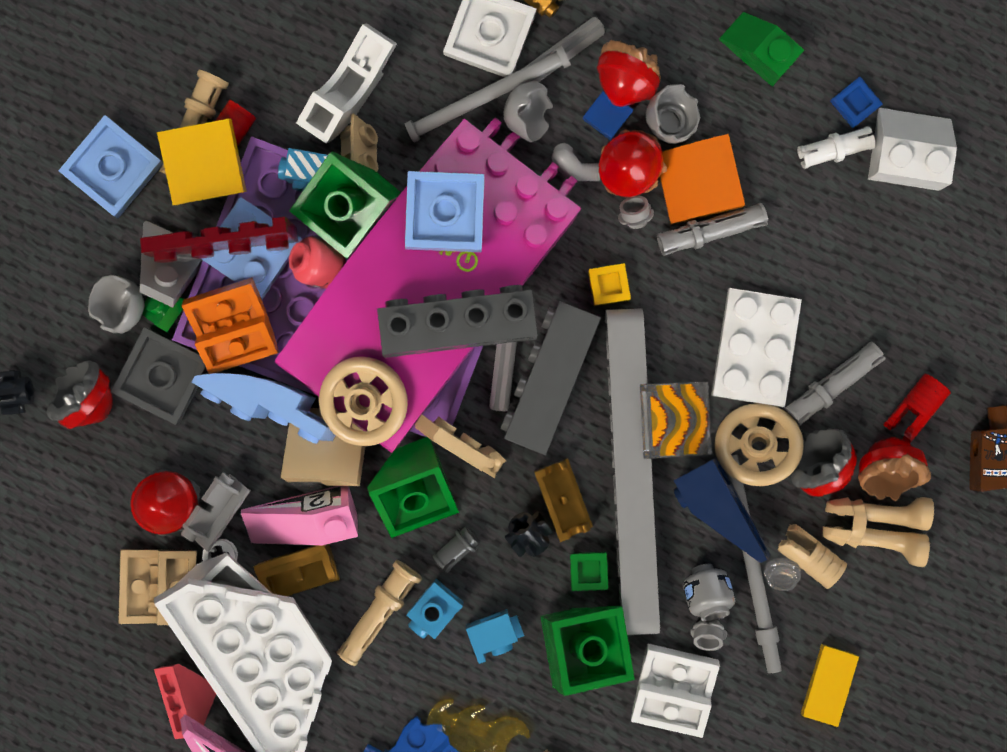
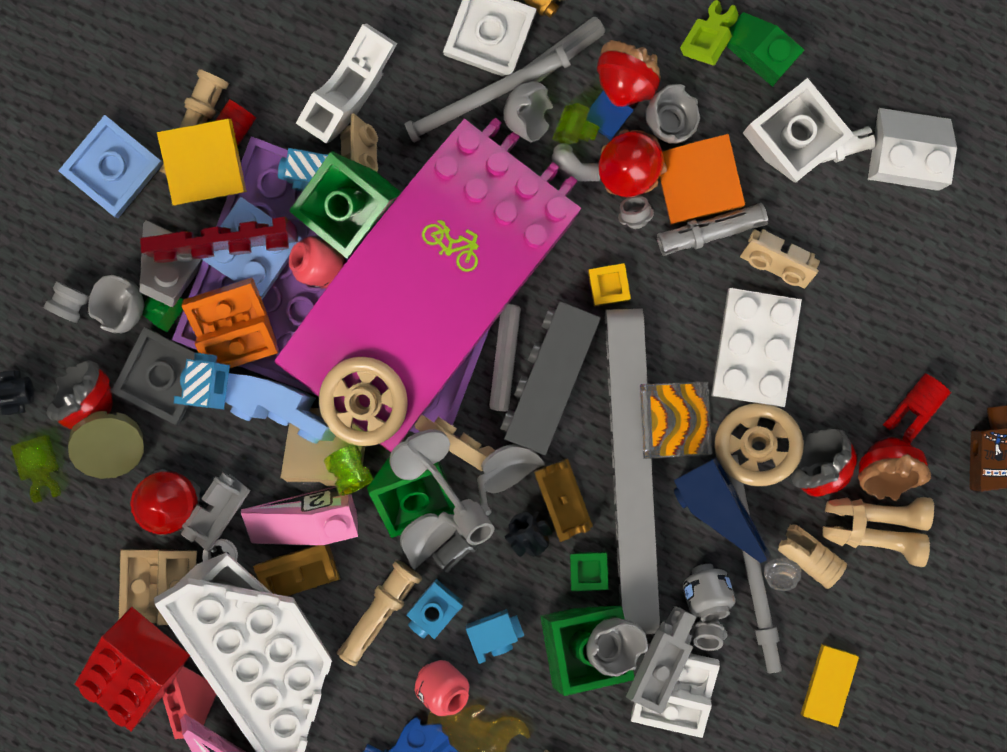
dark grey brick [377,285,538,358] -> none
light blue plate [405,171,484,252] -> none
light grey pin [785,342,886,426] -> none
blue tile [830,77,883,129] -> none
none -> clear neon green plate [11,435,61,503]
none -> light grey wheel [43,281,89,323]
none -> olive tile [68,411,144,479]
none -> red brick [74,607,190,732]
none -> dark azure brick [174,353,230,409]
none -> clear neon green wheel [323,445,373,496]
none -> light grey plant [389,429,545,570]
none -> coral head [414,660,470,716]
none -> clear neon green tile [552,103,600,144]
none -> light grey hair [586,618,648,677]
none -> light grey hinge [626,606,696,714]
none -> lime plate [680,0,739,66]
none -> tan hinge [740,229,820,289]
none -> white slope [743,78,854,183]

